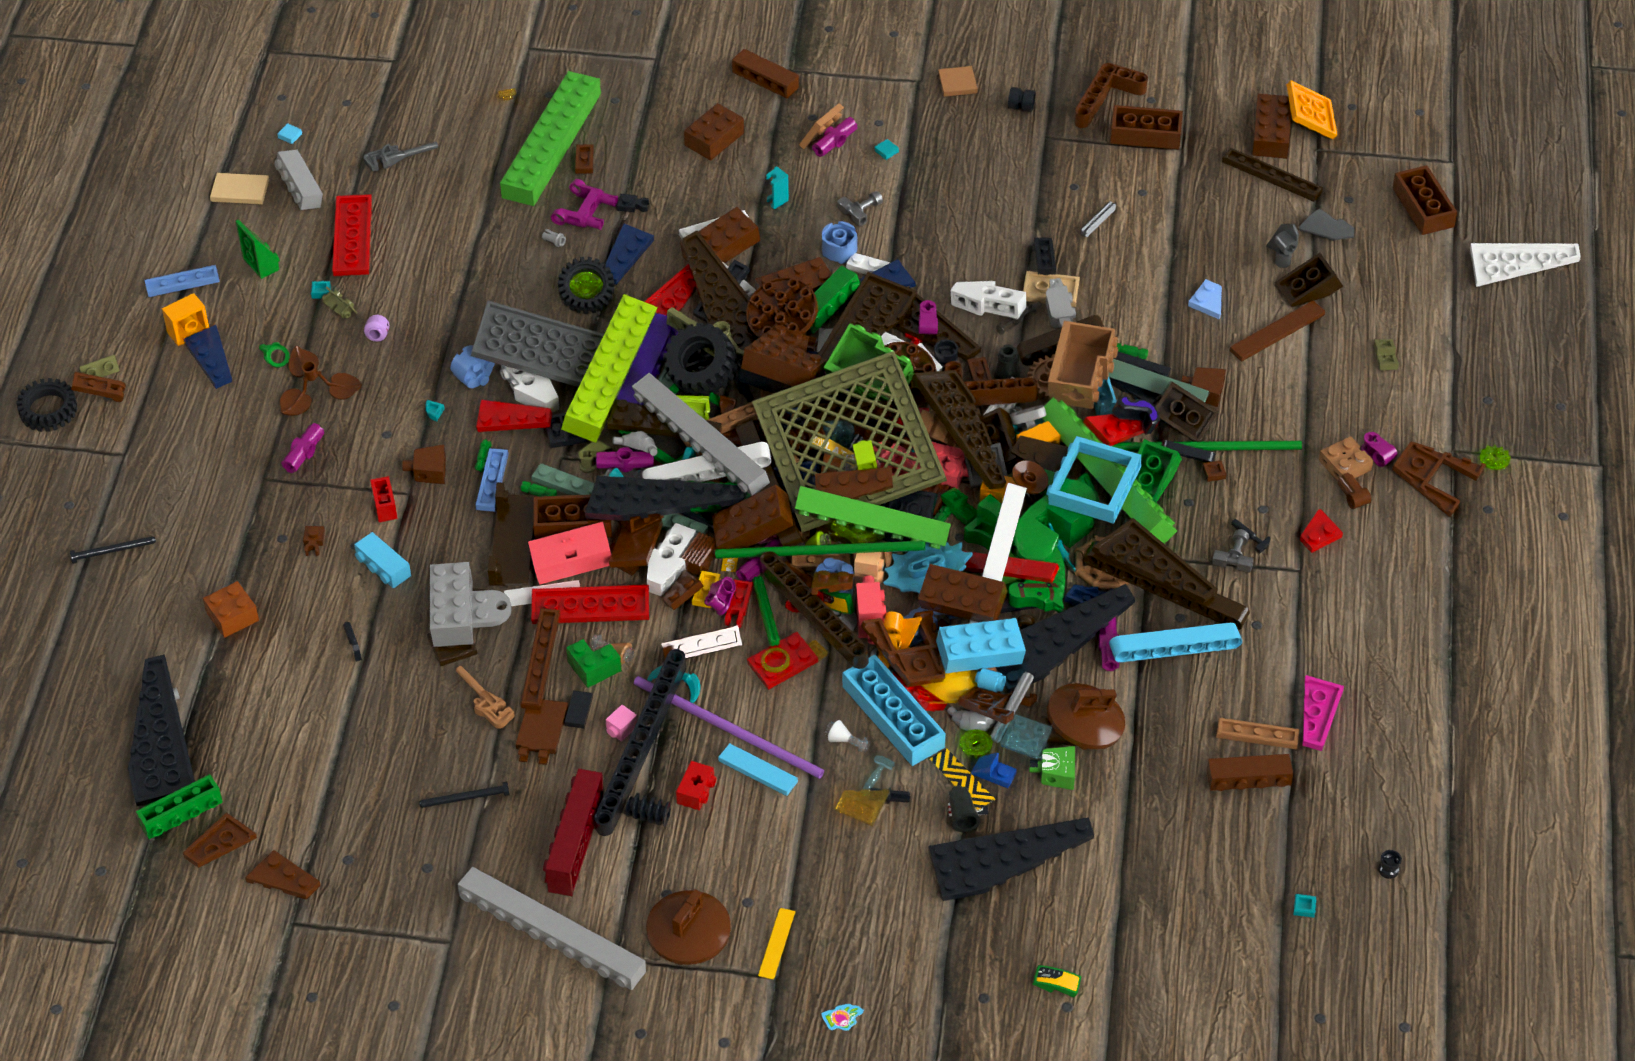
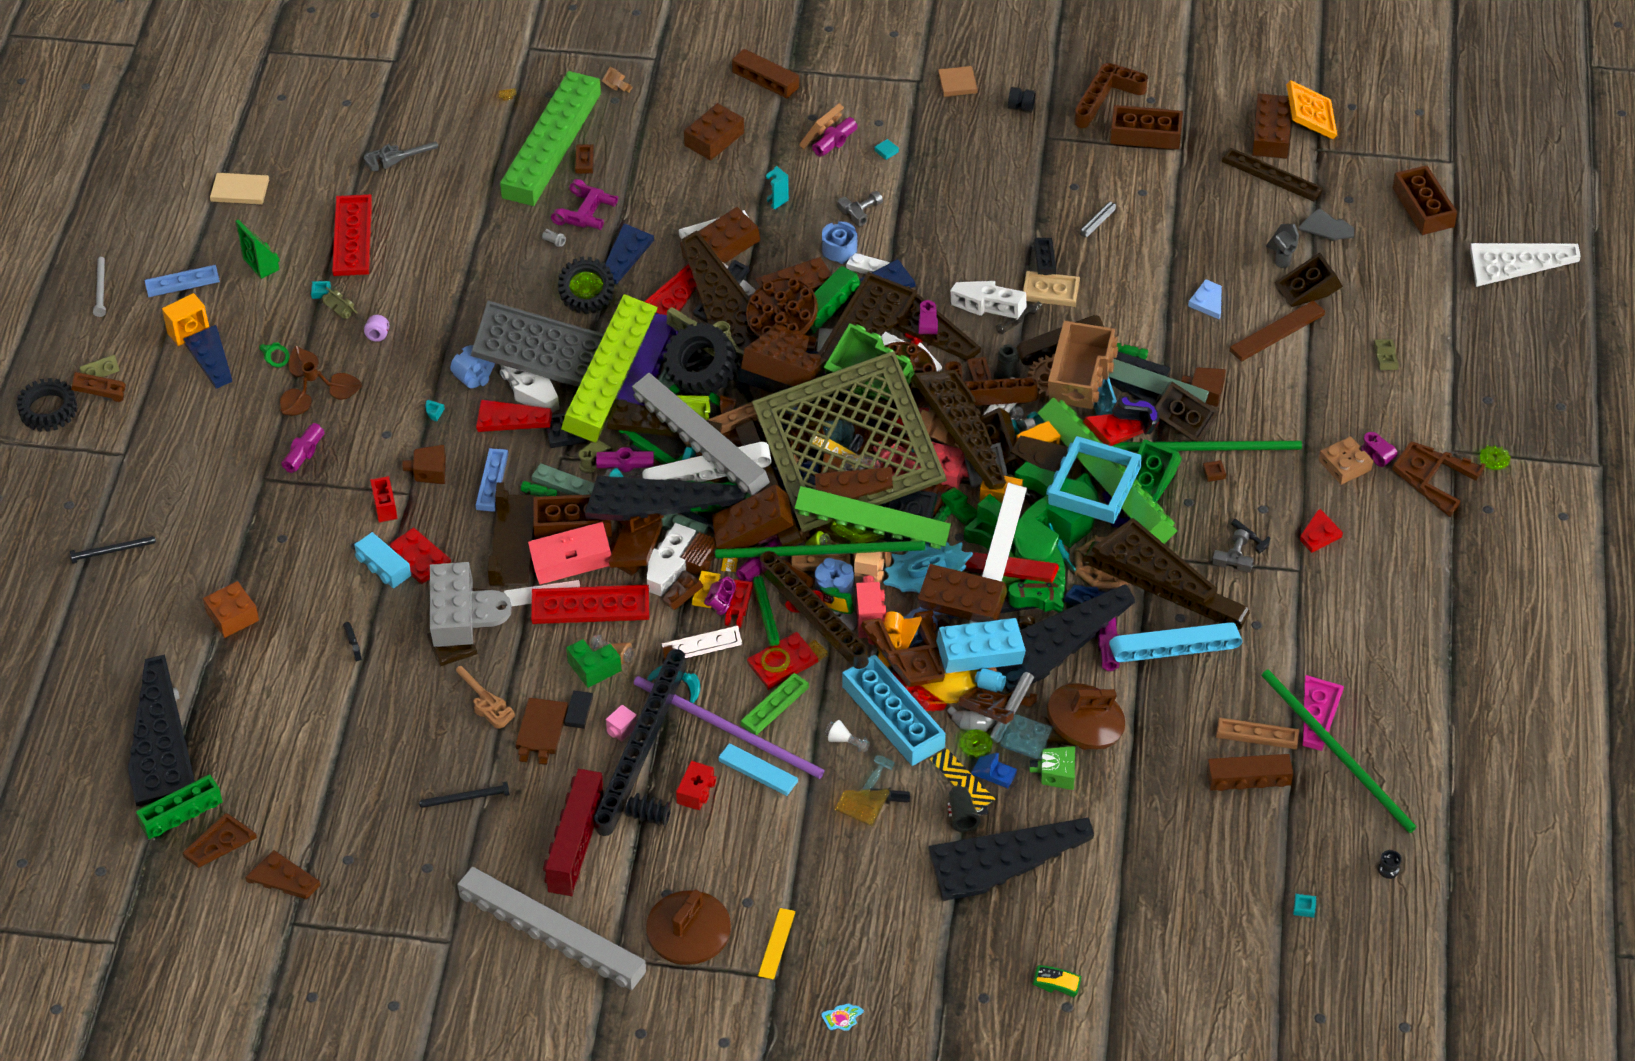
light grey brick [275,150,323,210] -> none
medium azure tile [277,124,302,144] -> none
reddish brown plate [303,526,325,556] -> none
green axle [475,439,492,472] -> none
reddish brown tile [520,608,560,710] -> none
light grey piece [612,431,657,456] -> none
black plate [617,194,649,213] -> none
reddish brown wing [811,570,854,595] -> none
lime brick [853,440,877,470] -> none
black wheel [934,339,958,371] -> none
light grey beam [1010,405,1047,425] -> none
reddish brown dish [1012,460,1048,494] -> none
light grey hinge [1045,278,1076,328] -> none
black beam [1162,440,1216,463] -> none
reddish brown piece [1337,473,1372,509] -> none
none -> light grey bar [93,256,106,317]
none -> red plate [388,527,451,584]
none -> medium nougat plate [602,67,633,93]
none -> bright green plate [741,673,809,736]
none -> dark purple piece [1102,491,1130,528]
none -> green piece [1261,669,1417,833]

